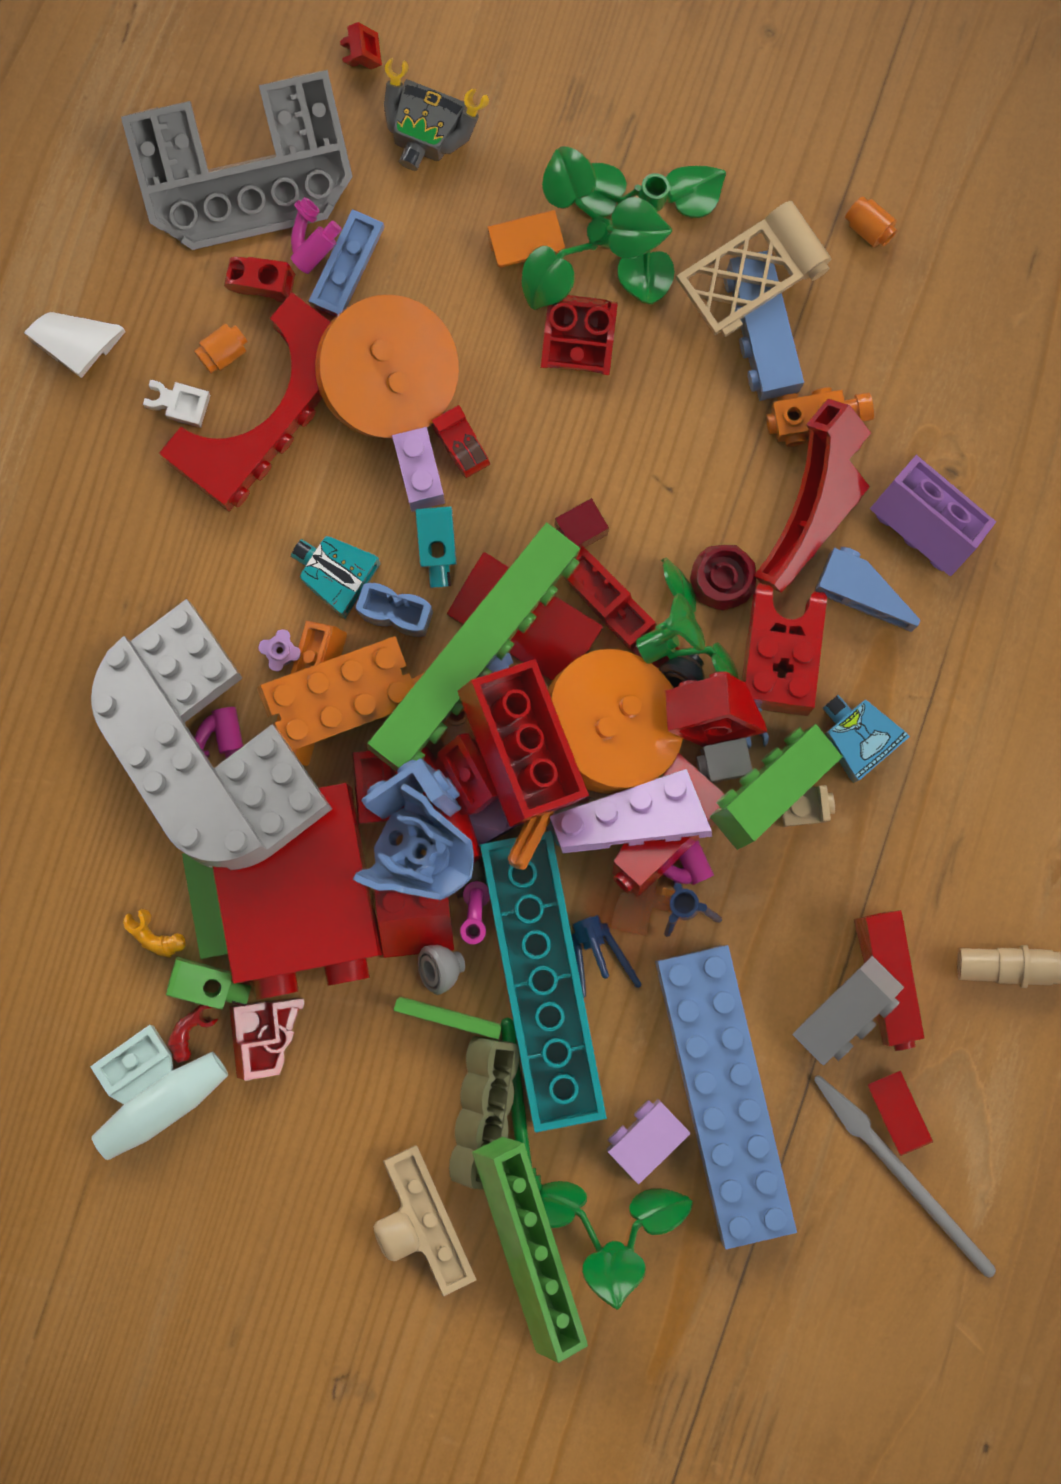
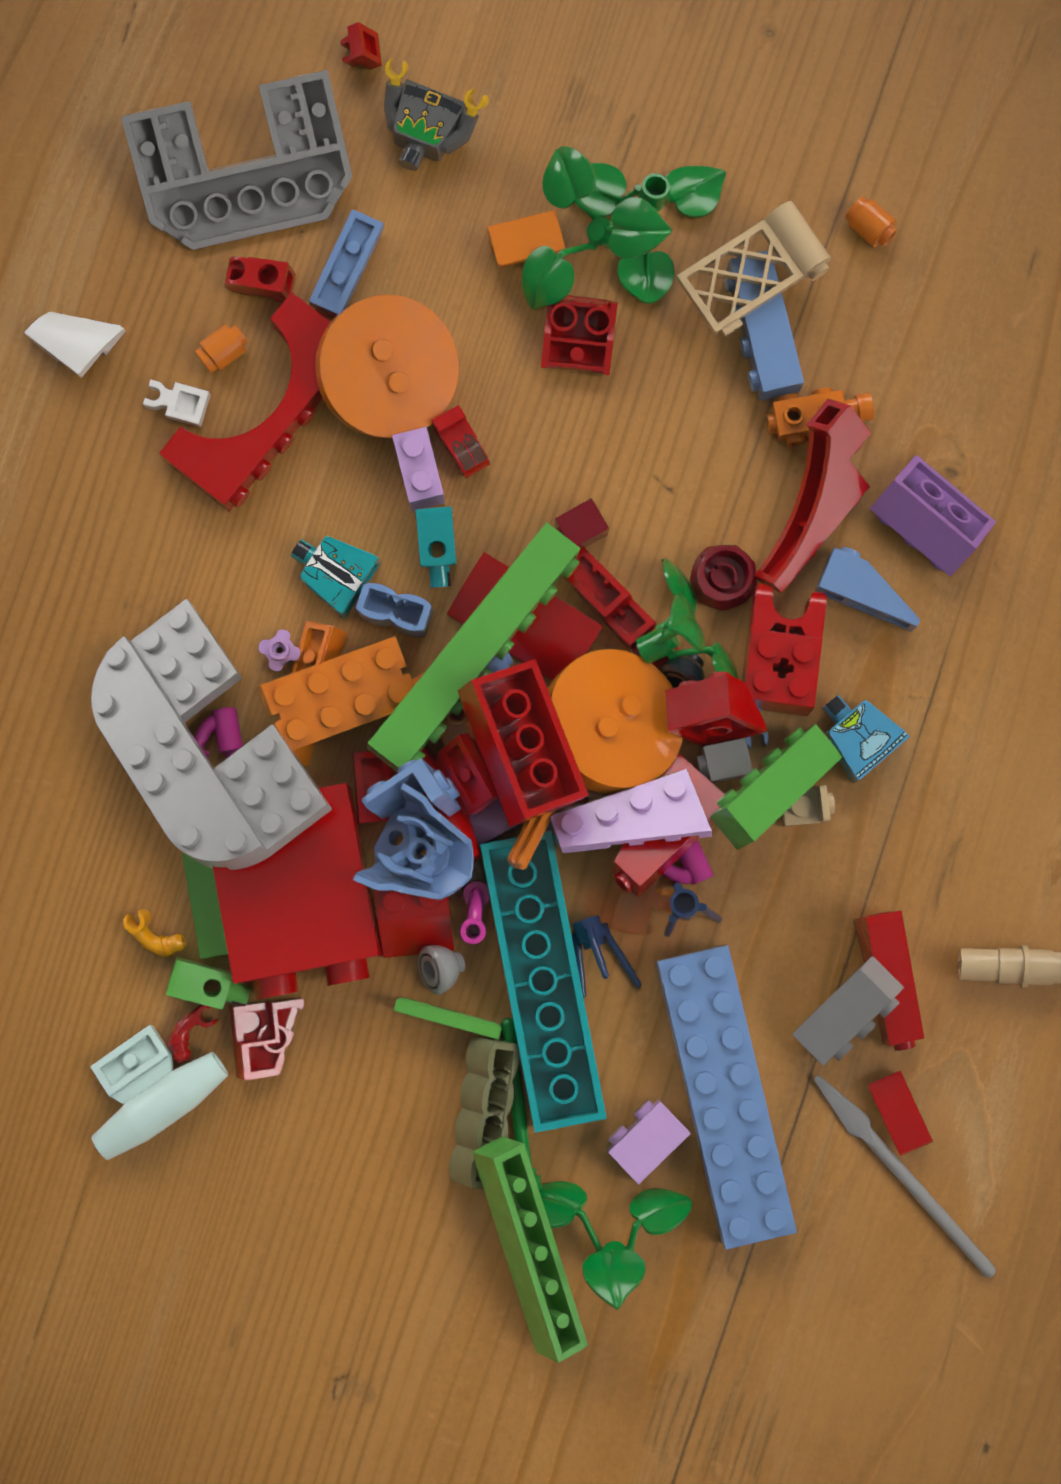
dark pink plant [291,197,342,274] -> none
tan plate [374,1145,476,1296] -> none

